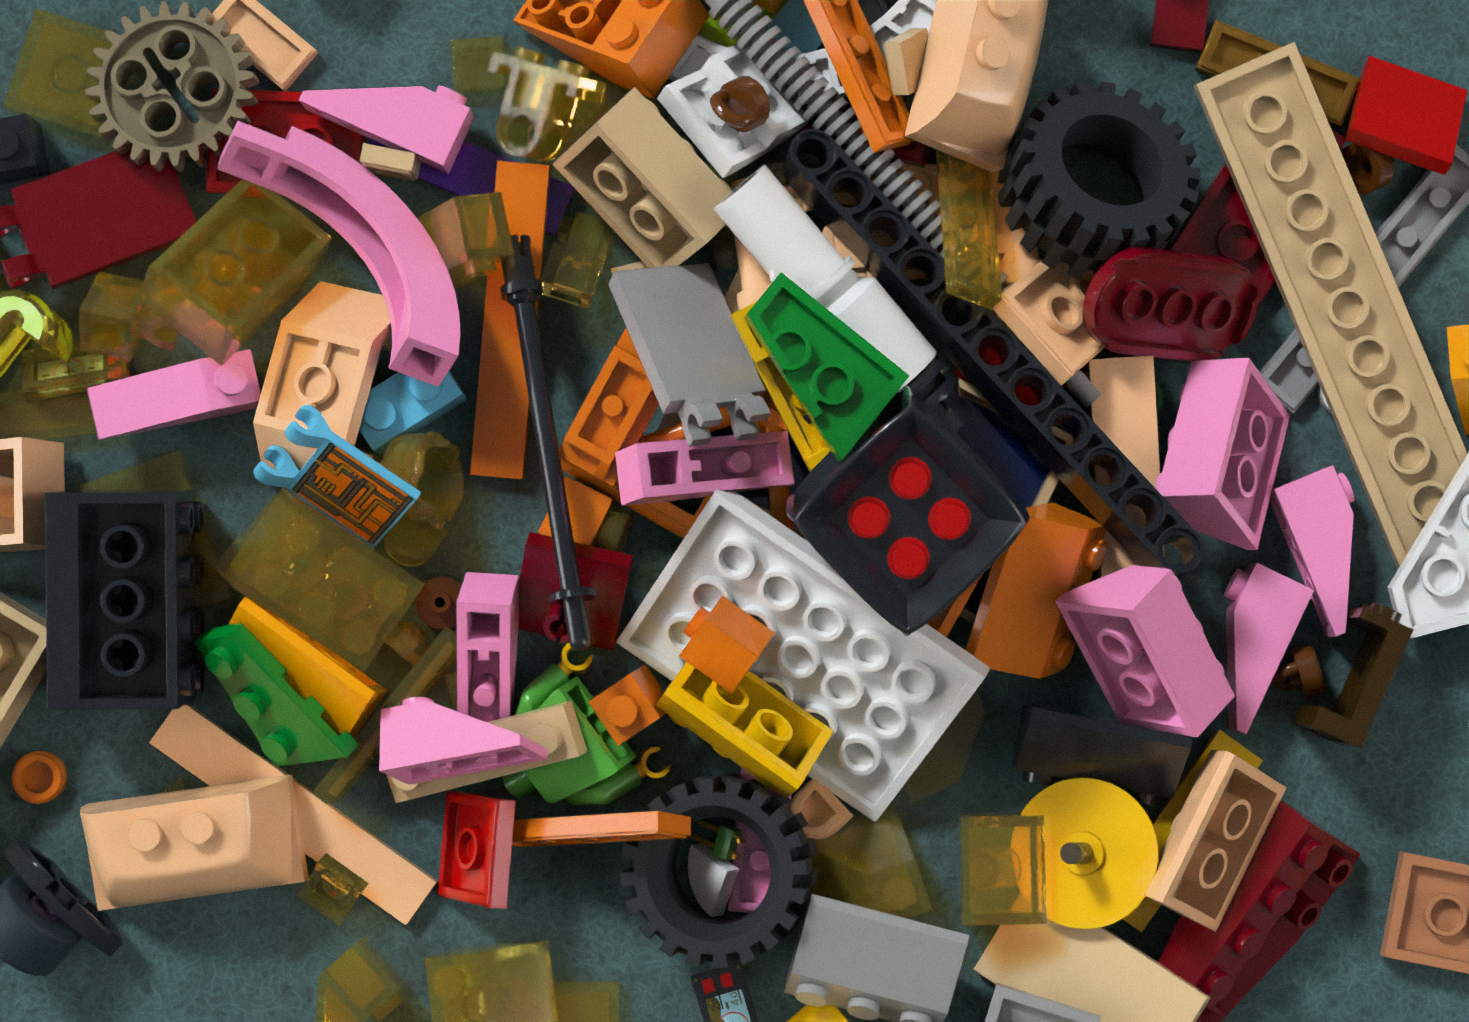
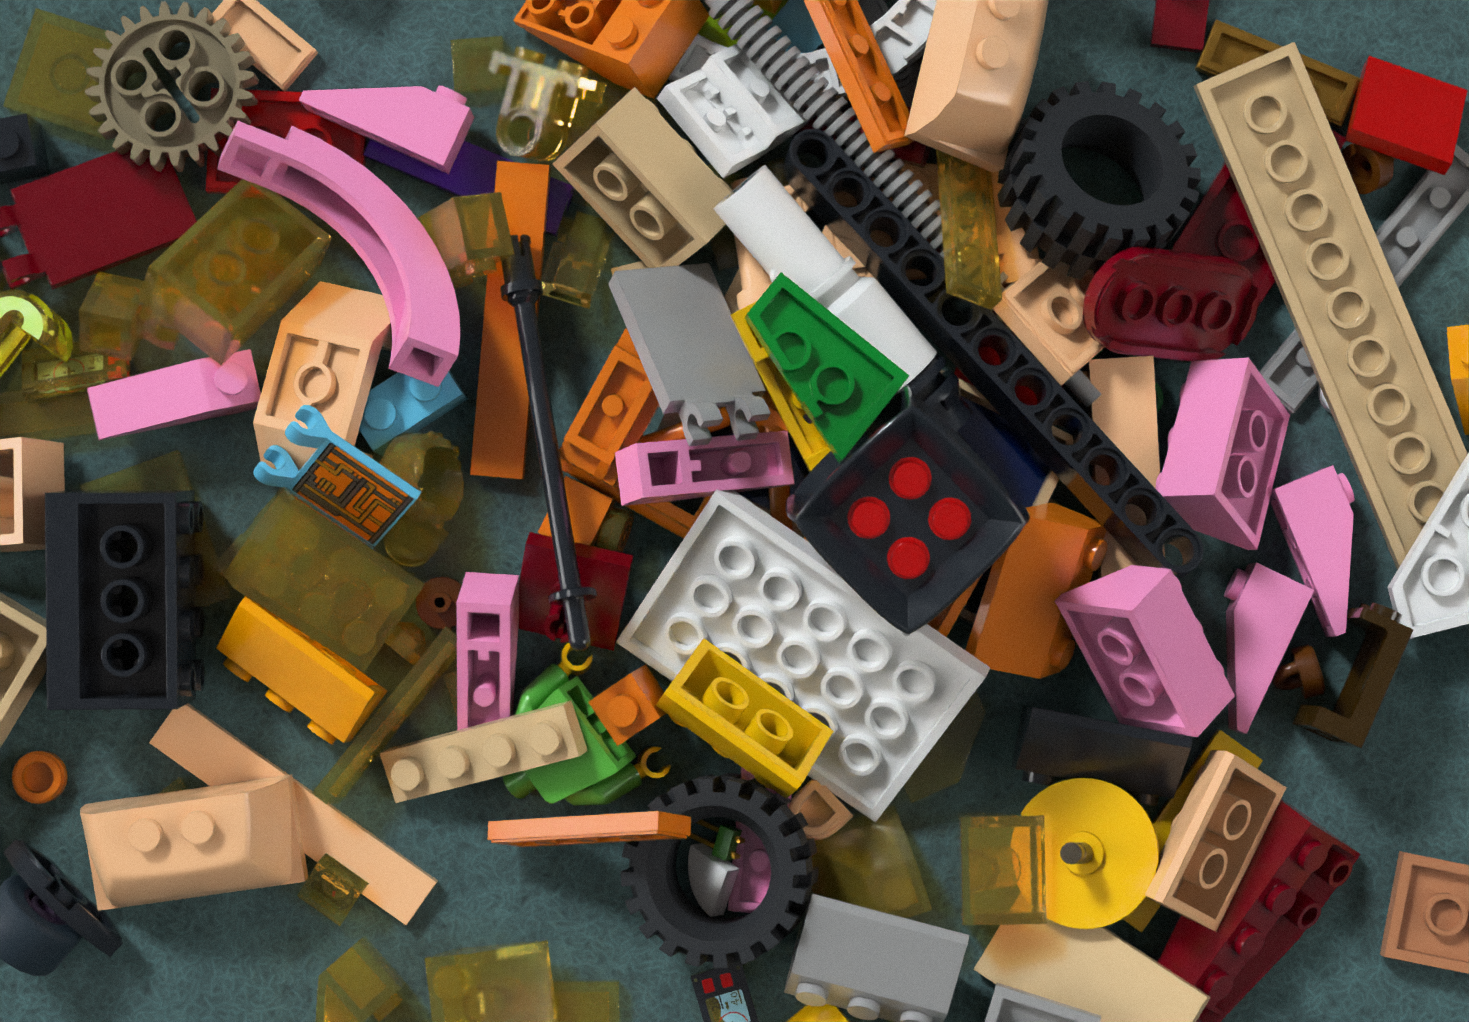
green wing [193,623,359,766] -> none
tan tile [360,143,421,182] -> none
bright pink slope [379,697,548,785] -> none
red tile [438,790,516,909] -> none
orange brick [679,595,774,694] -> none
reddish brown tile [710,76,770,132] -> none
tan tile [884,28,928,95] -> none

